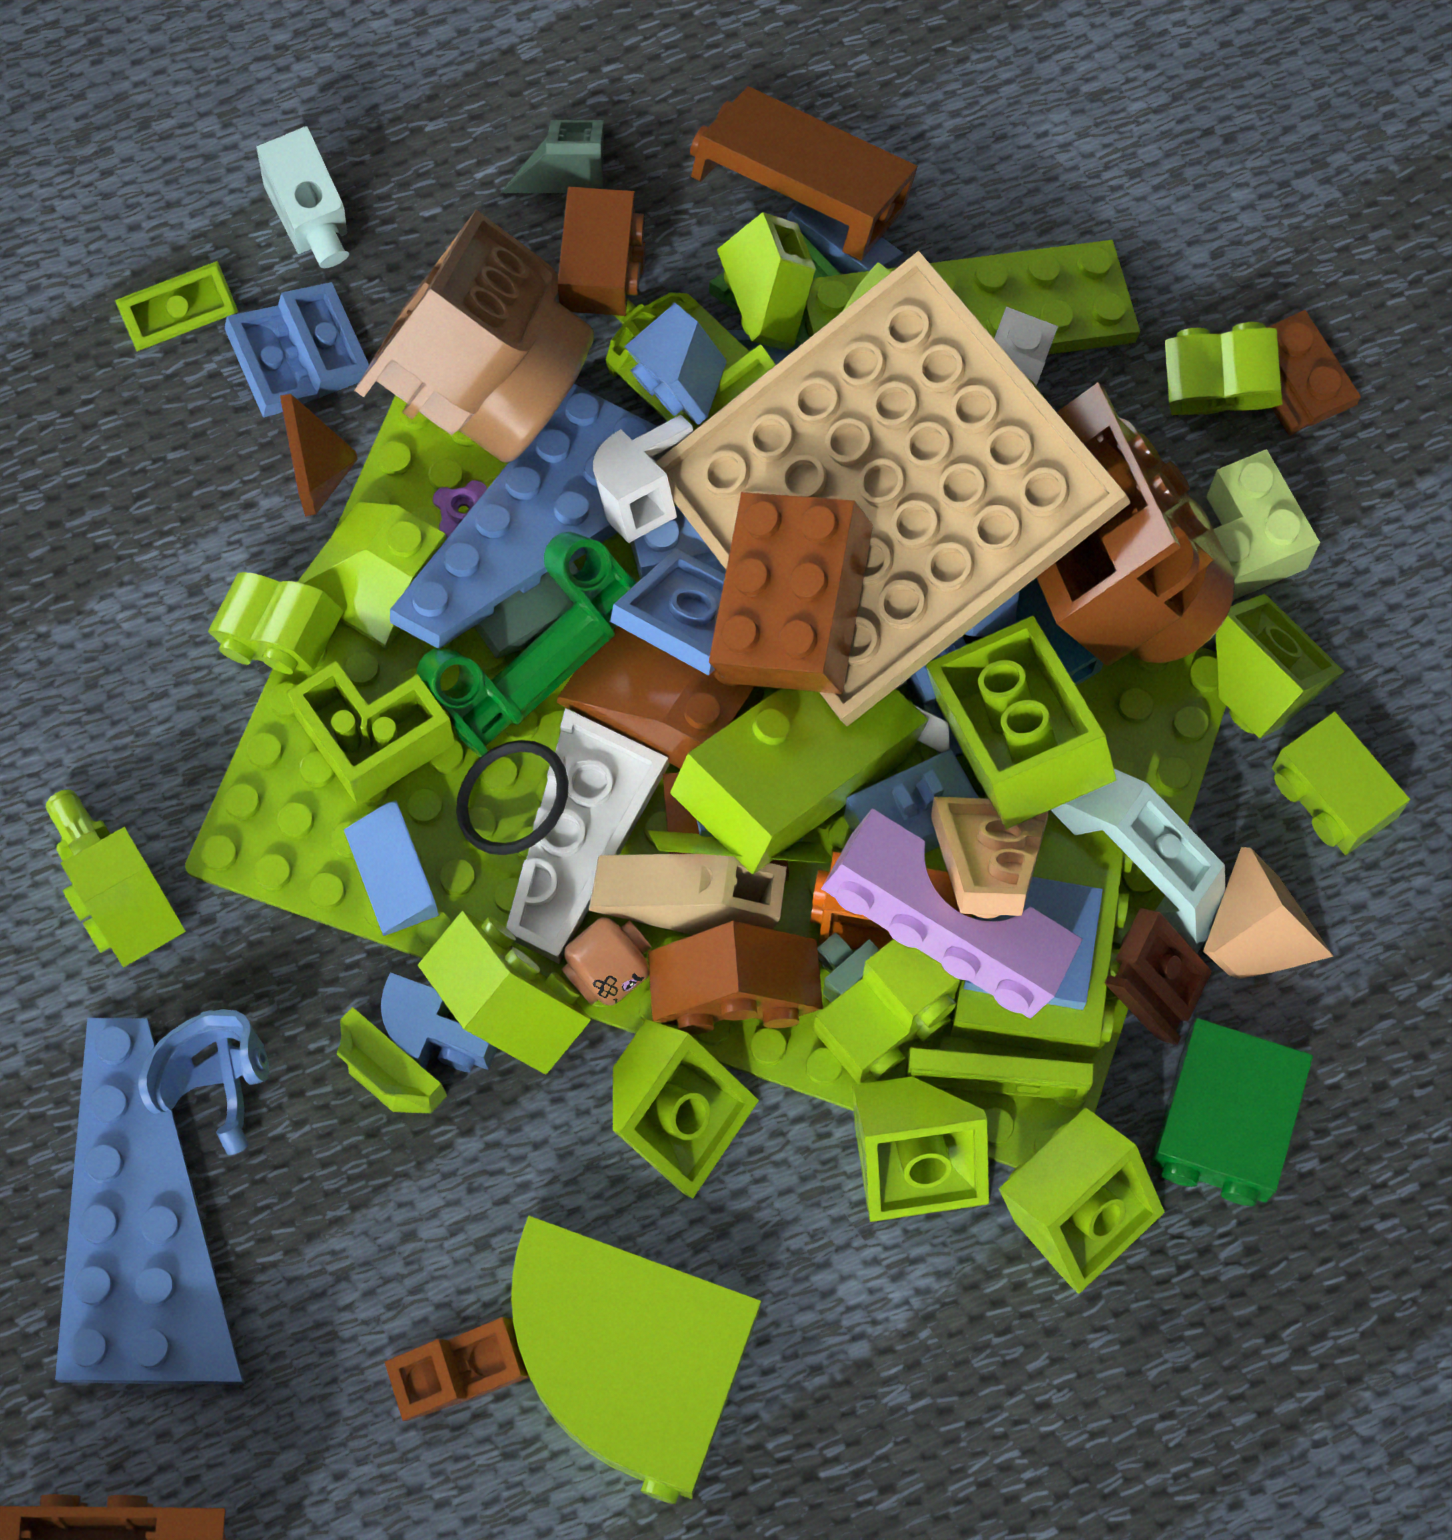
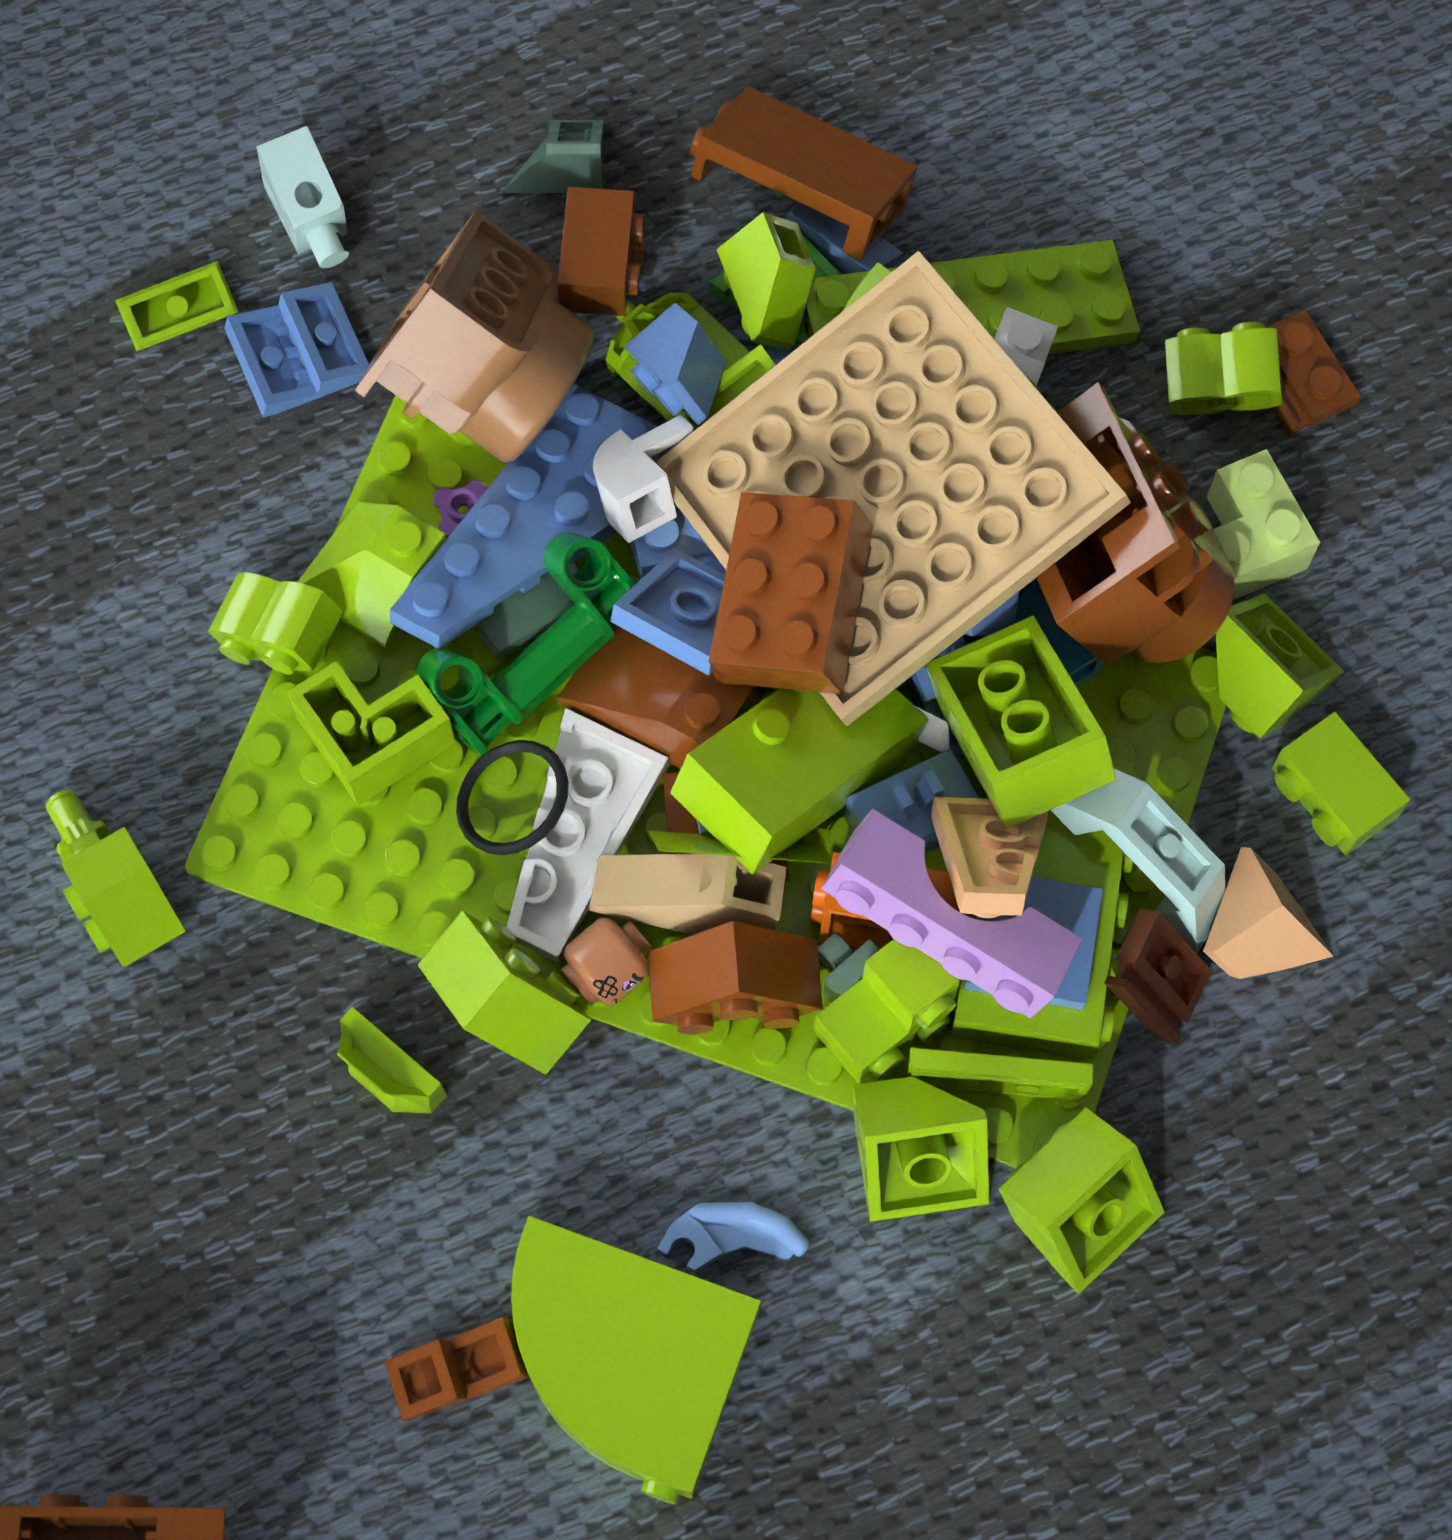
medium blue wing [55,1018,245,1385] -> none
medium blue helmet [139,1009,269,1155] -> none
dark orange slope [280,394,358,517] -> none
medium blue slope [344,800,439,936] -> none
medium blue brick [381,972,497,1072] -> none
lime slope [613,1019,759,1199] -> none
green brick [1150,1018,1313,1206] -> none
none -> light blue piece [657,1202,809,1274]

